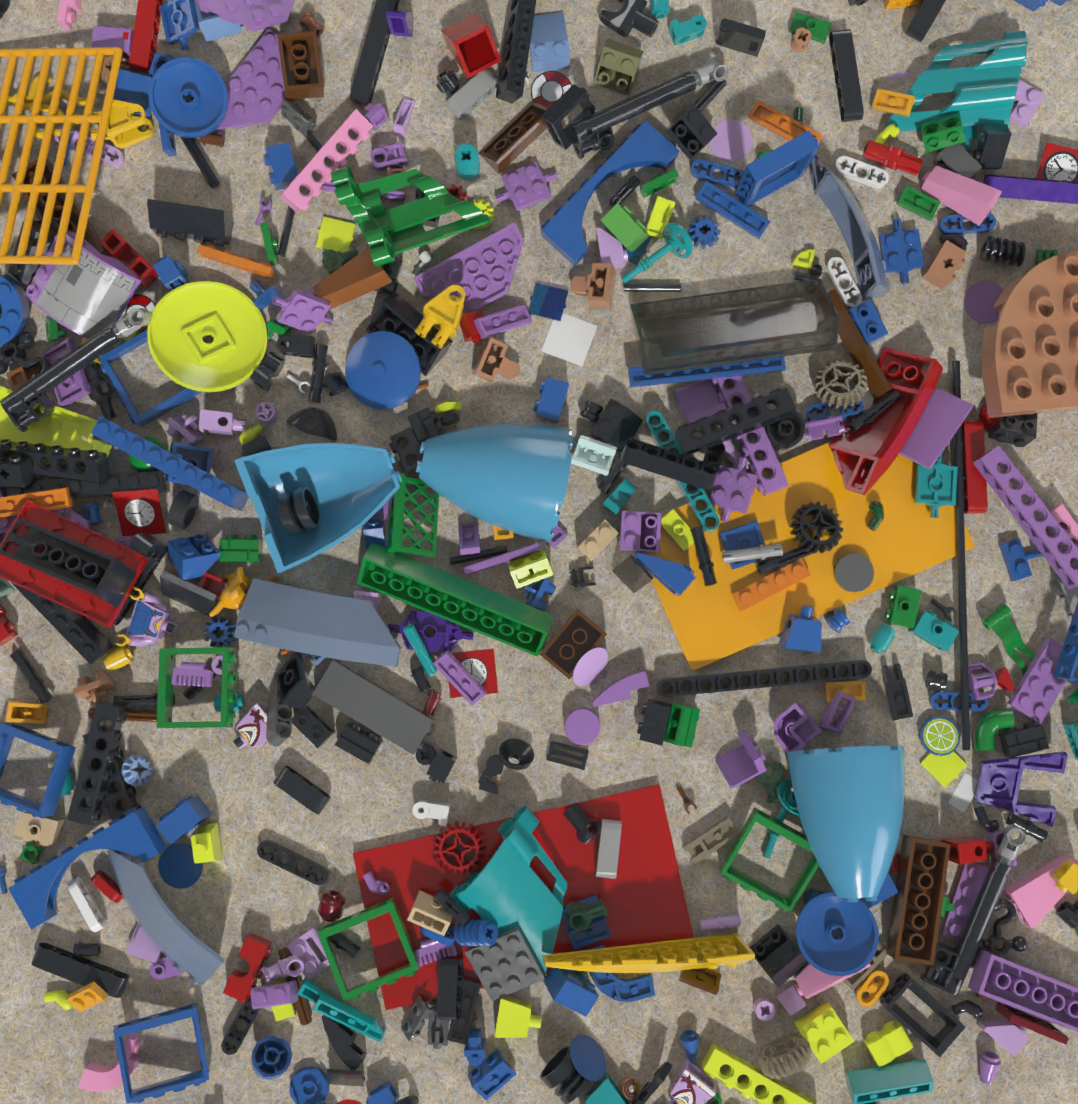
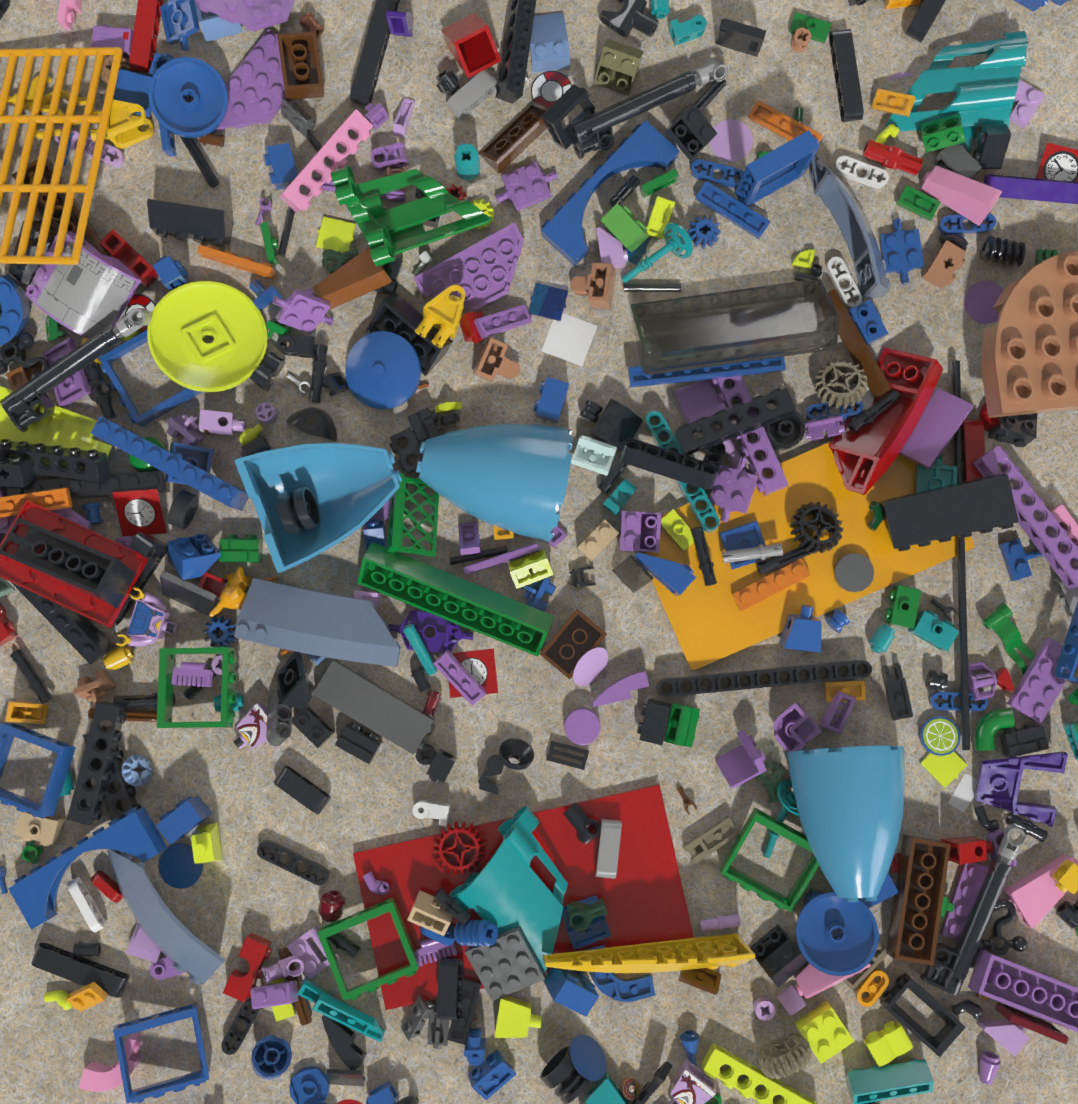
none -> black brick [882,473,1019,551]

